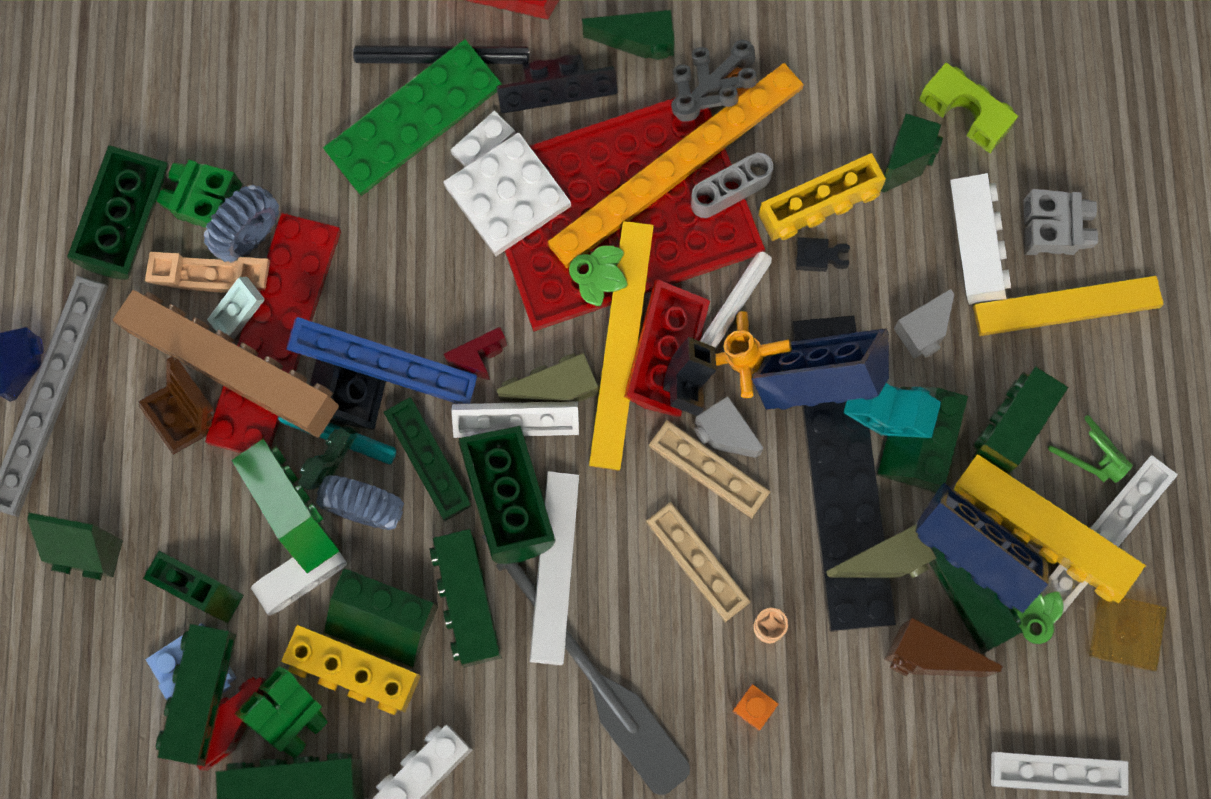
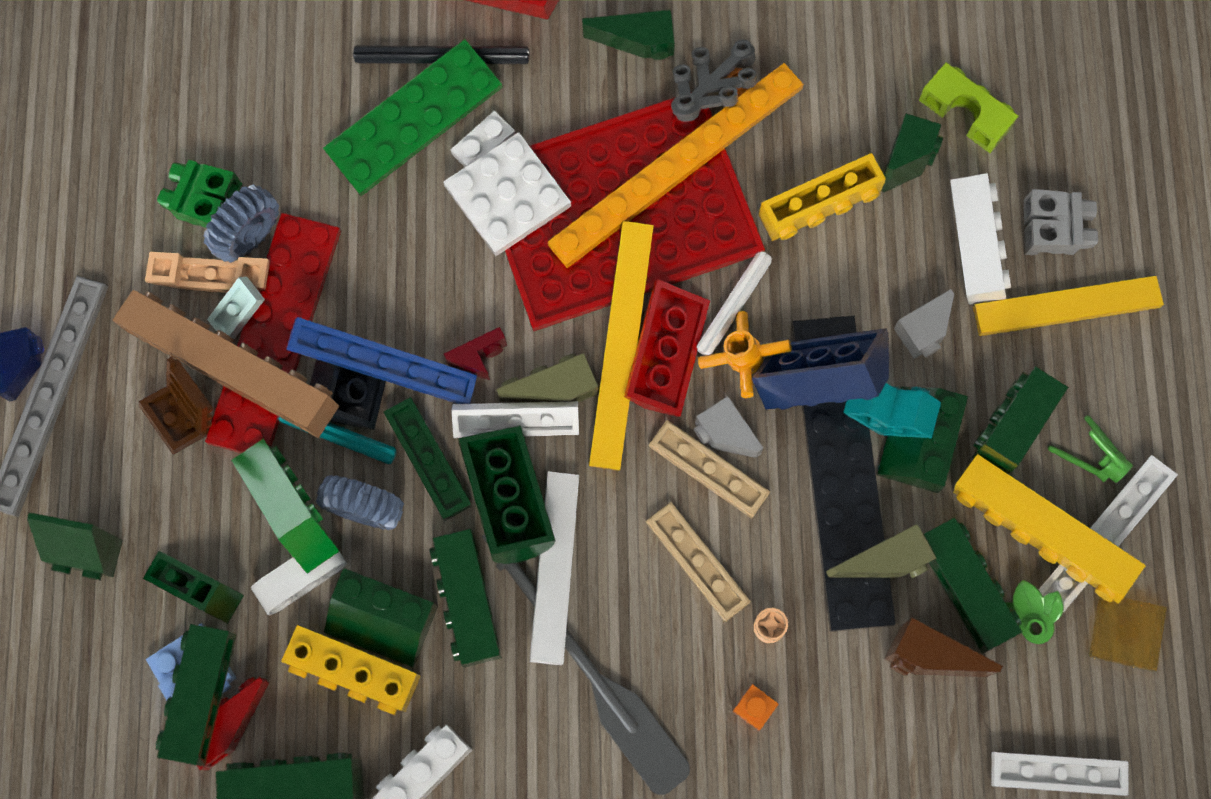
dark green brick [67,145,169,280] -> none
green hips [235,666,328,757] -> none
clear green plate [298,426,359,490] -> none
black bracket [497,54,618,113] -> none
bright green plate [569,246,628,306] -> none
black brick [663,337,717,416] -> none
light grey beam [691,152,773,218] -> none
black plate [796,237,850,272] -> none
dark blue slope [915,483,1049,613] -> none

